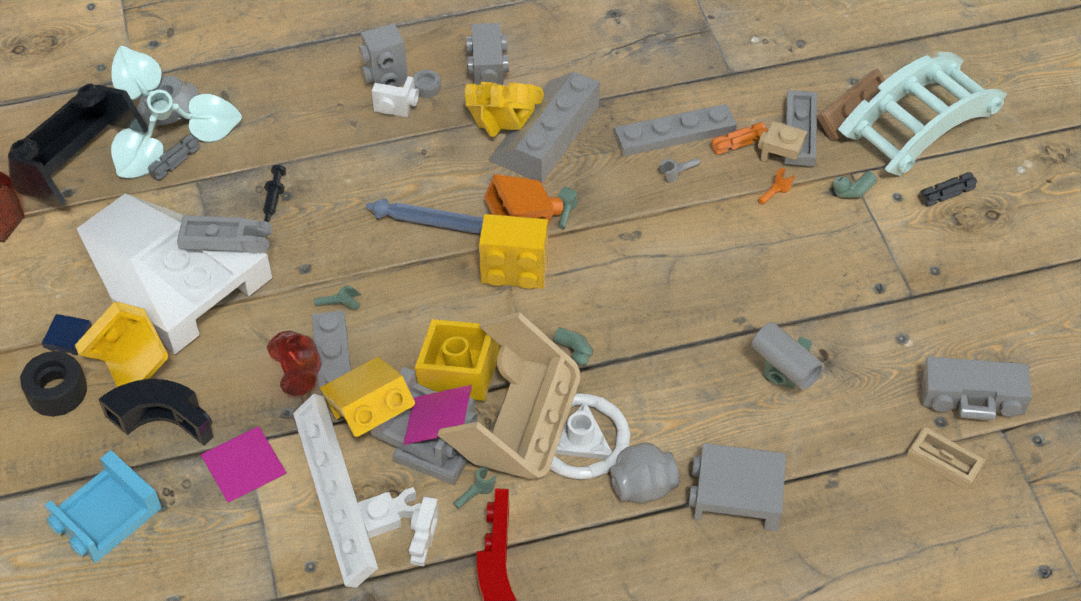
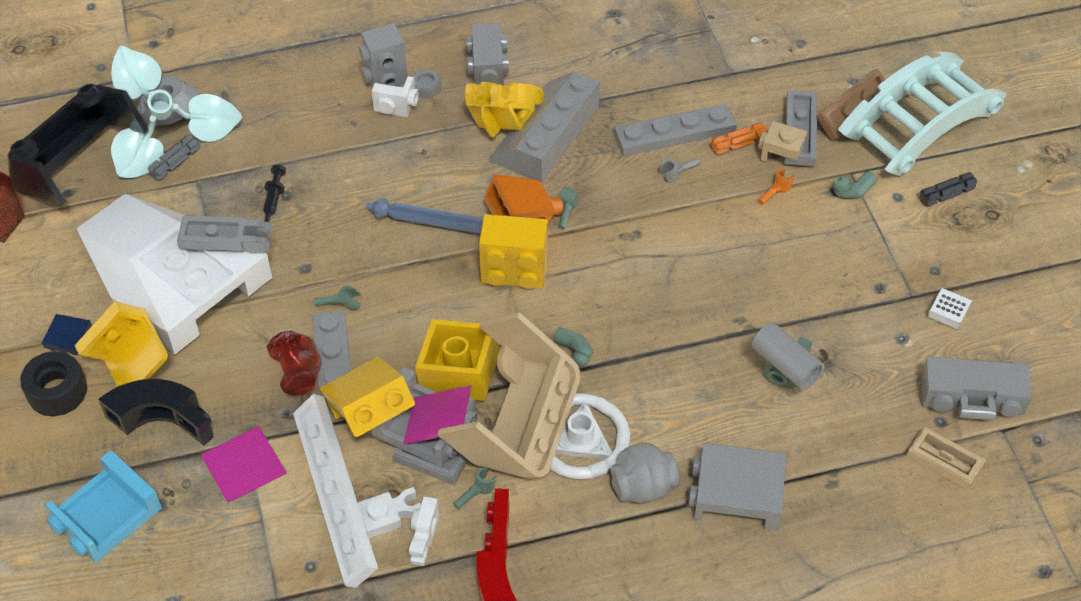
none -> white tile [928,288,972,330]

